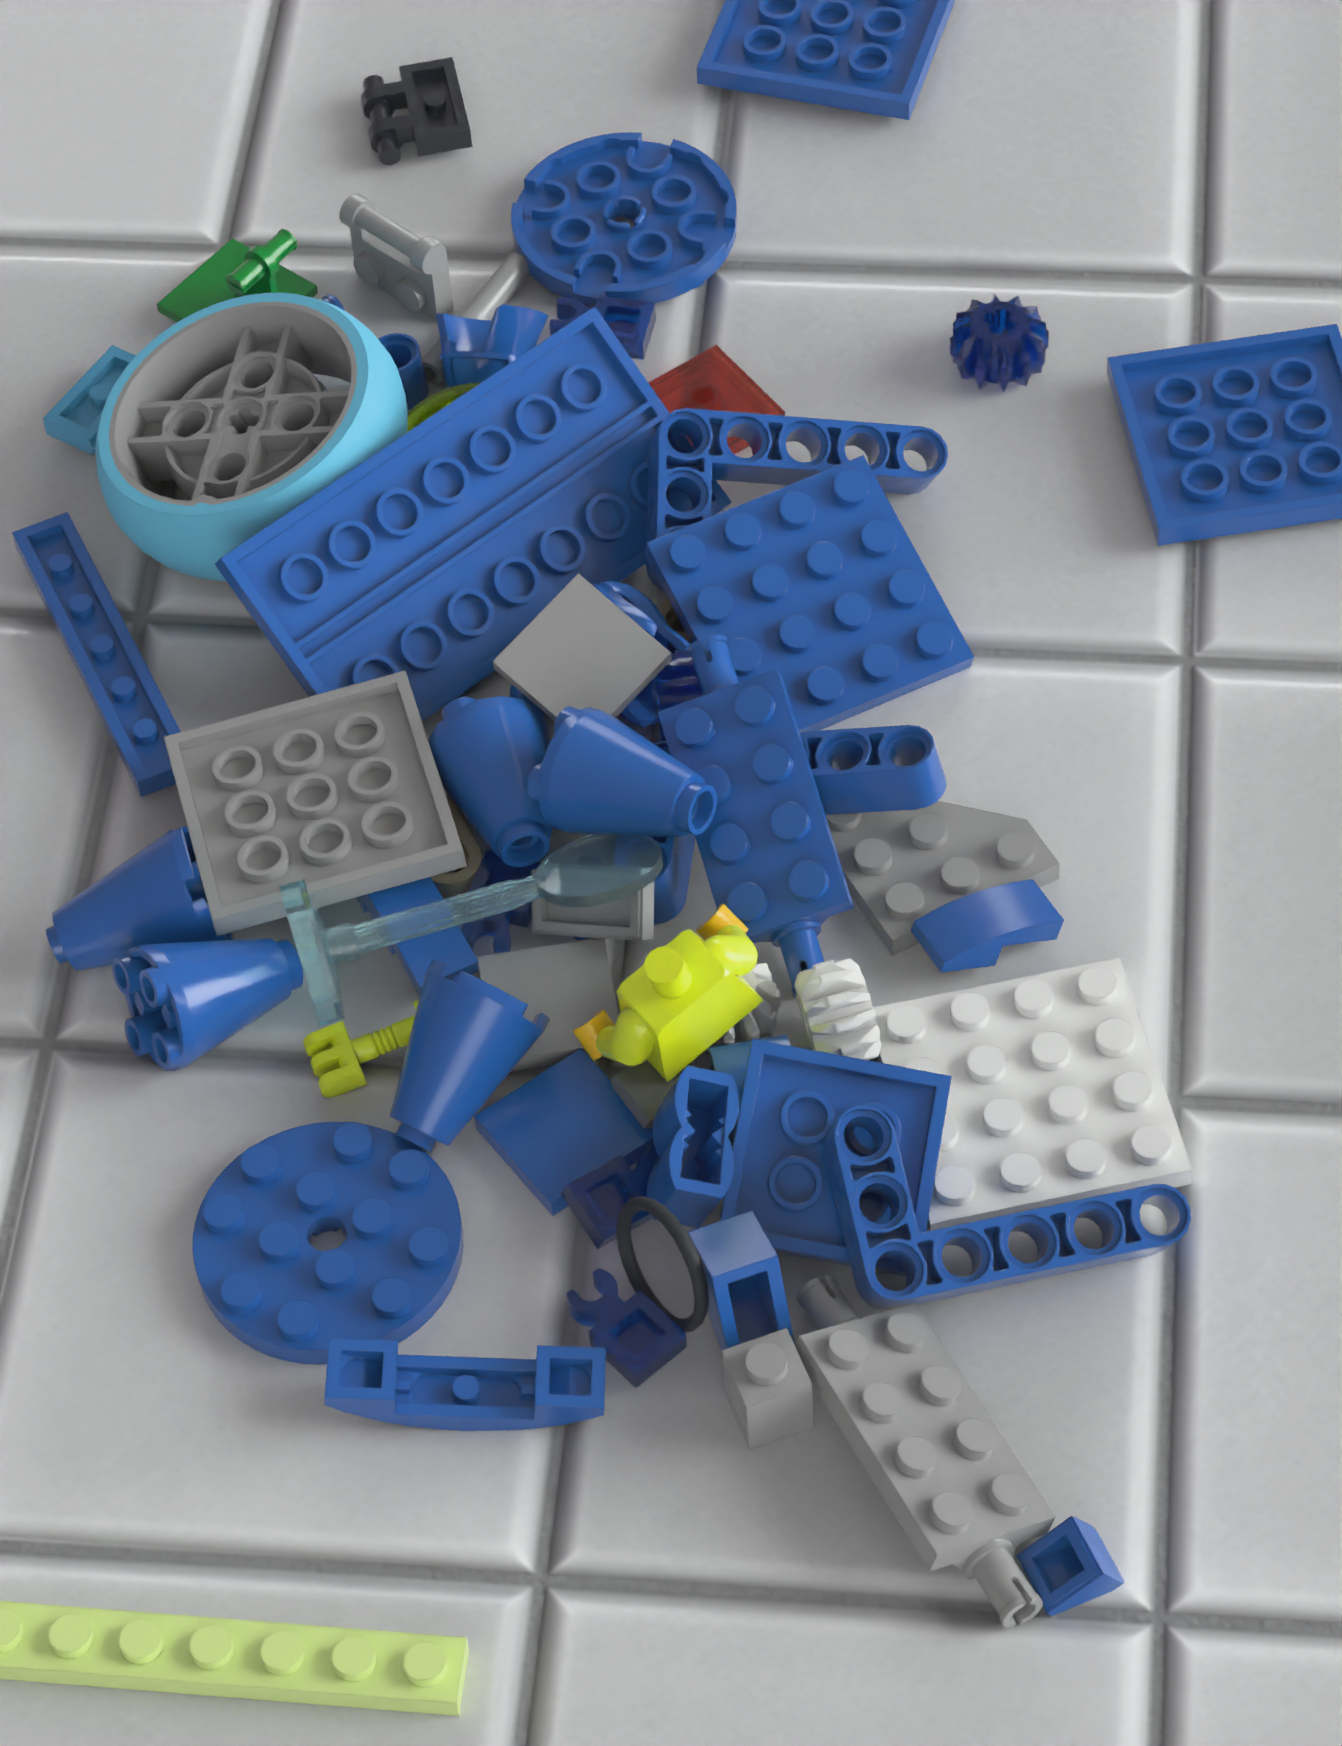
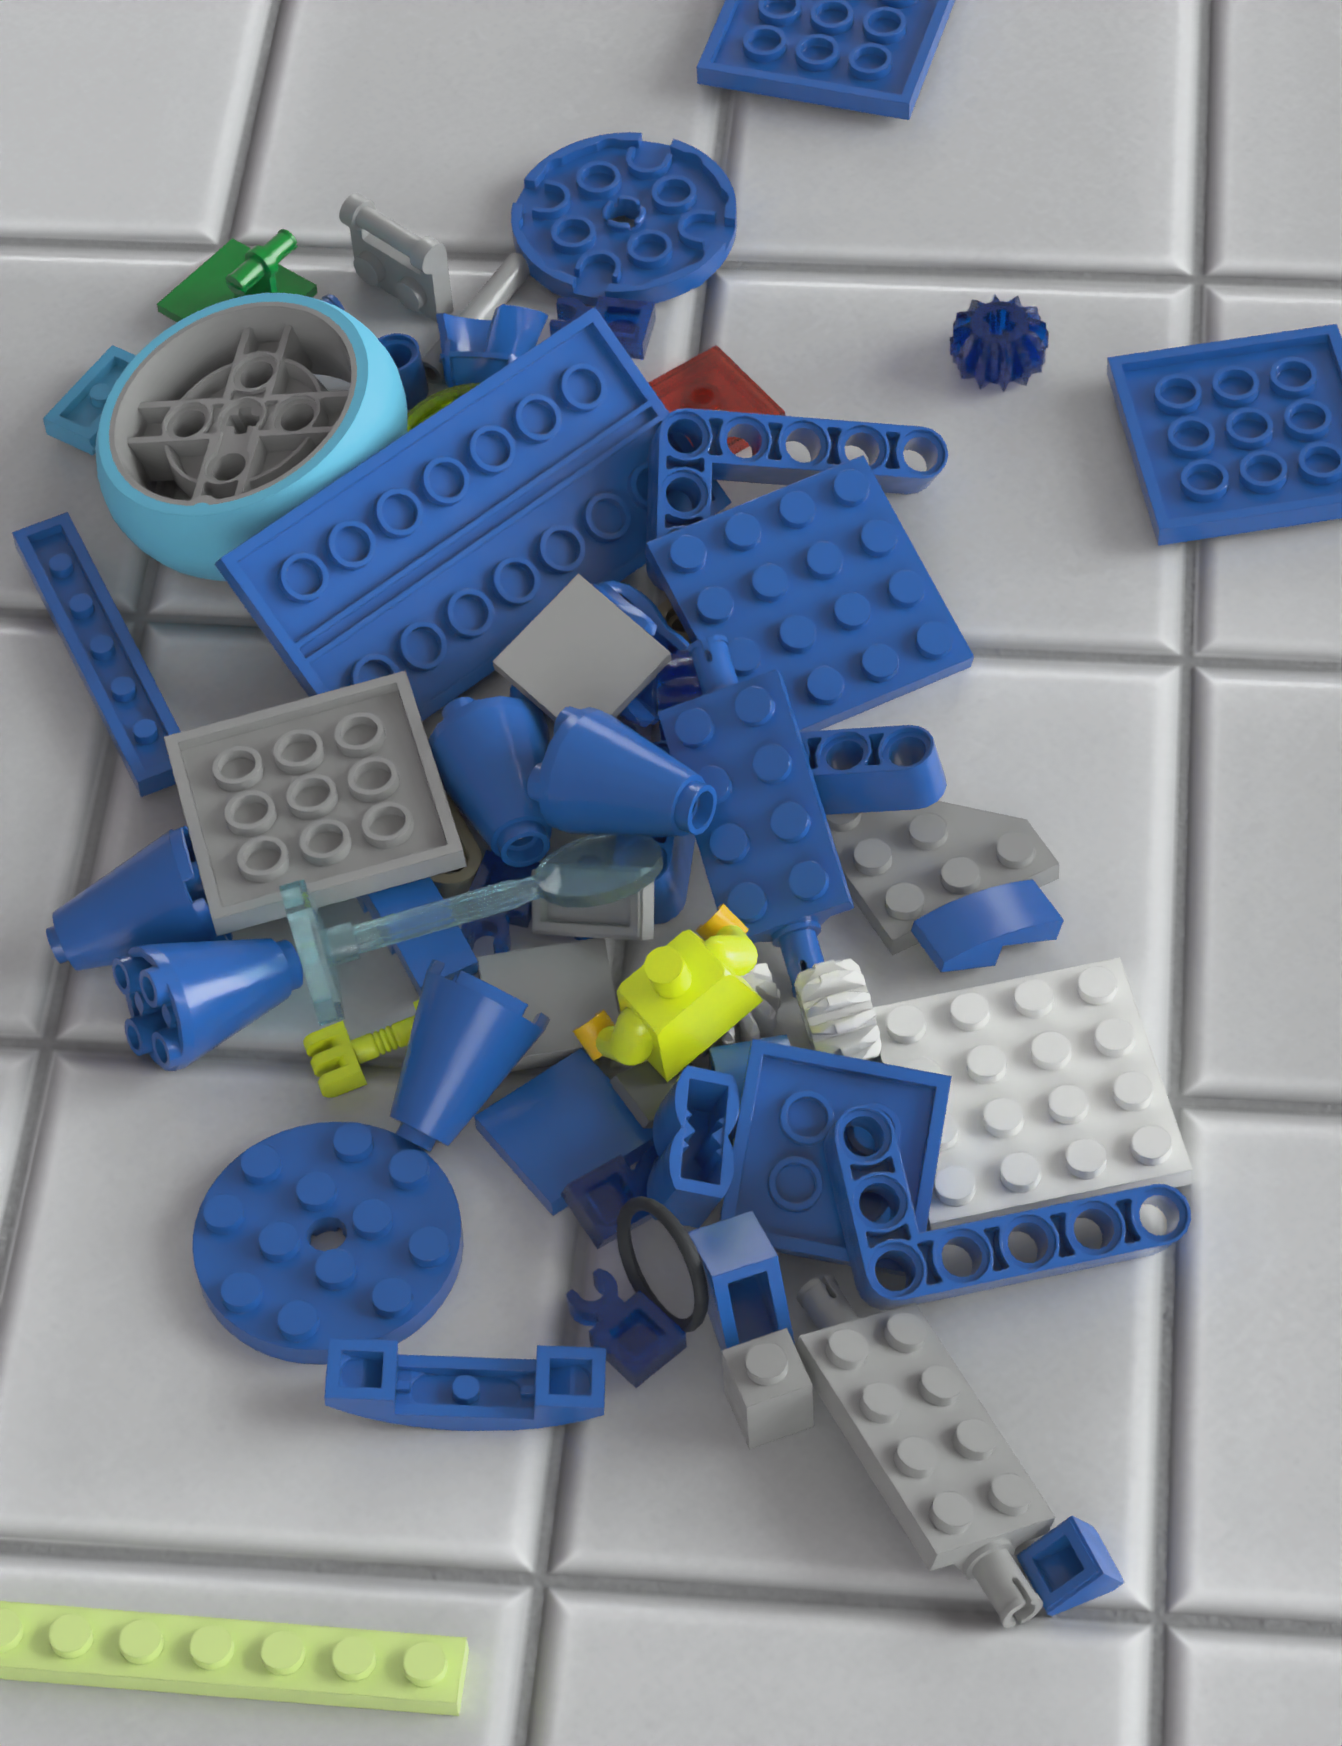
black plate [361,57,472,165] -> none

